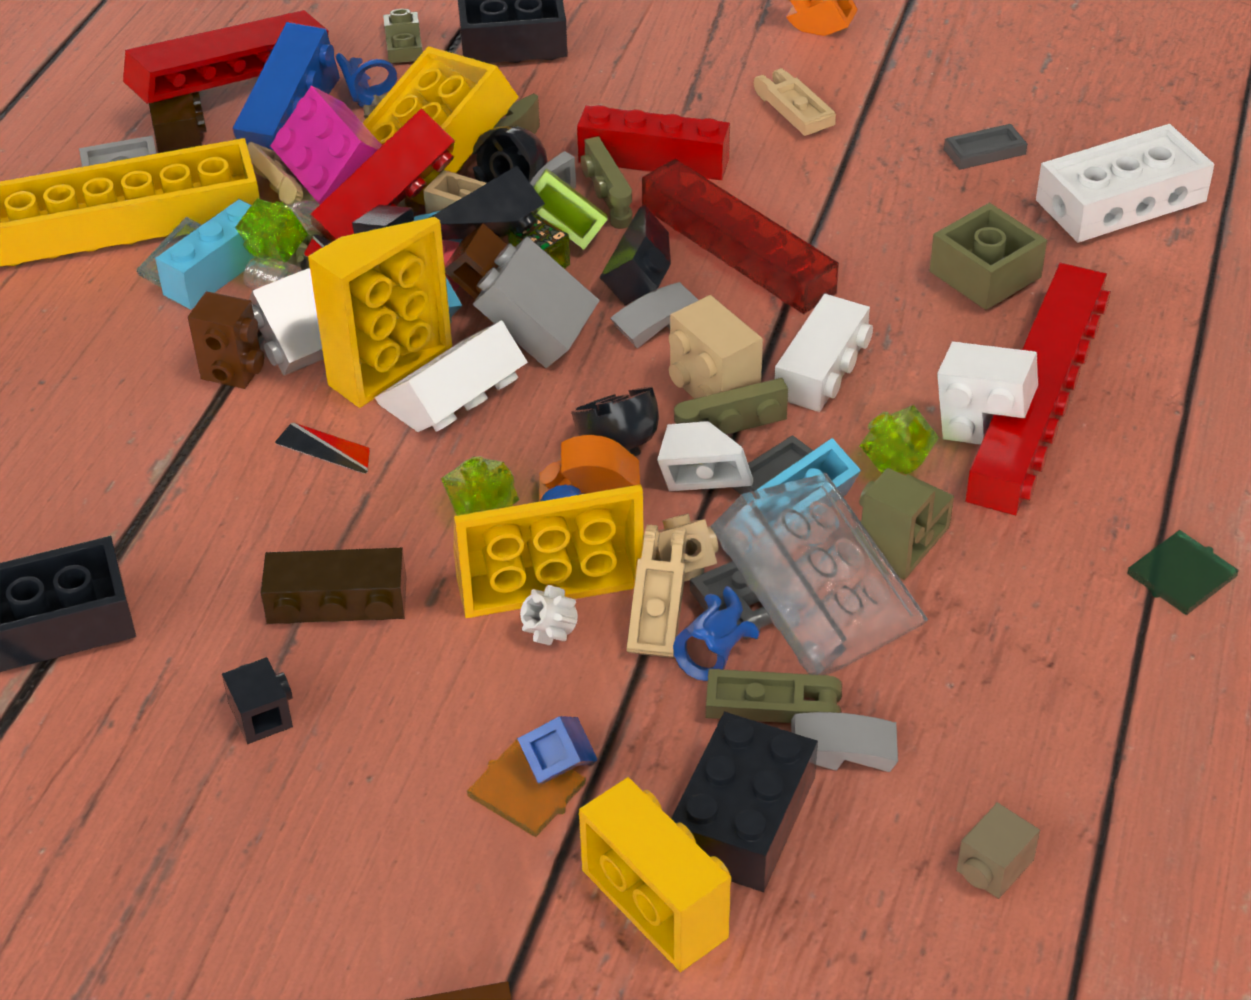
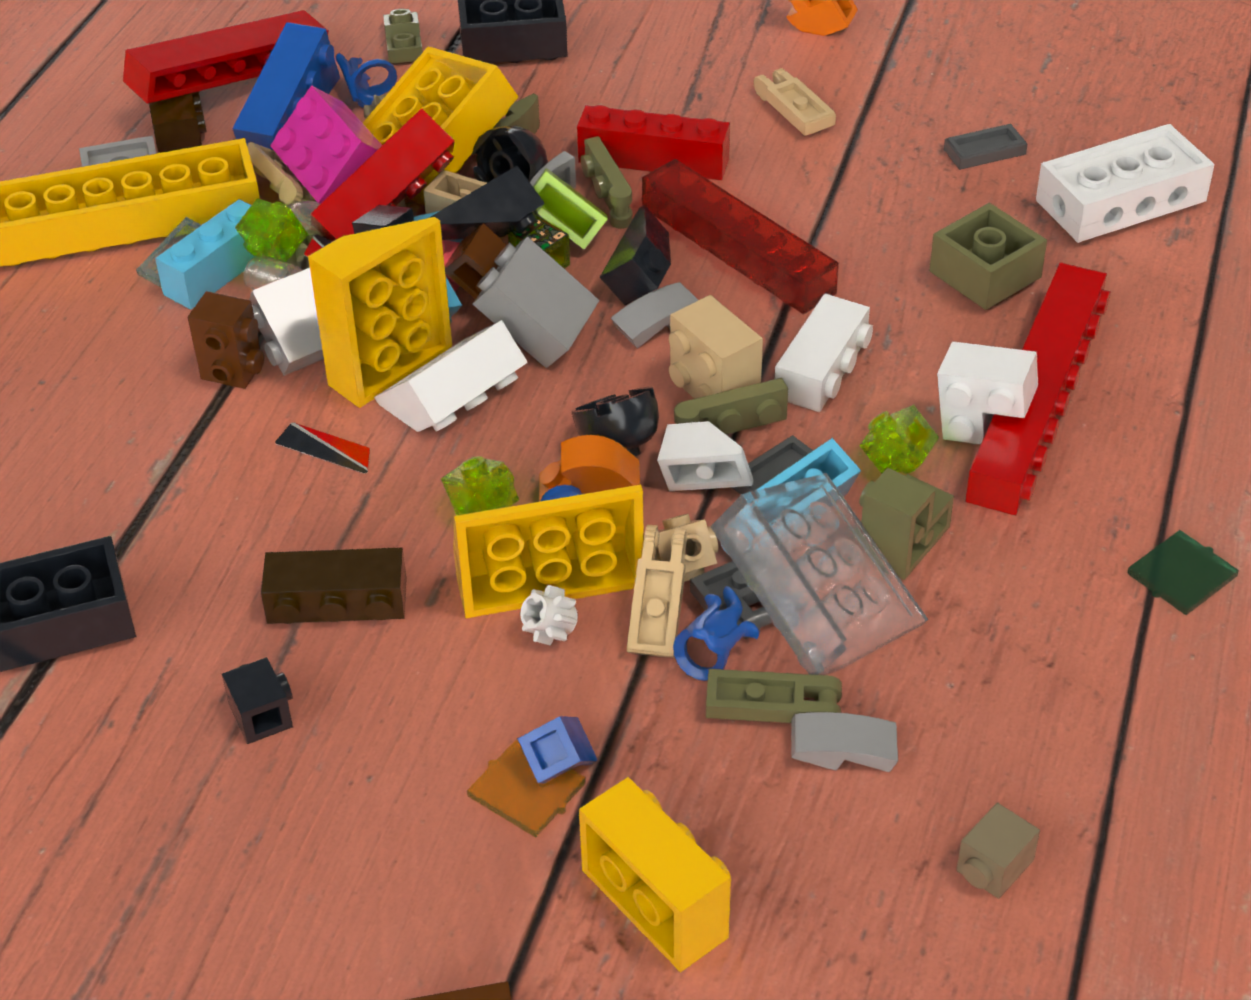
black brick [671,711,818,892] -> none

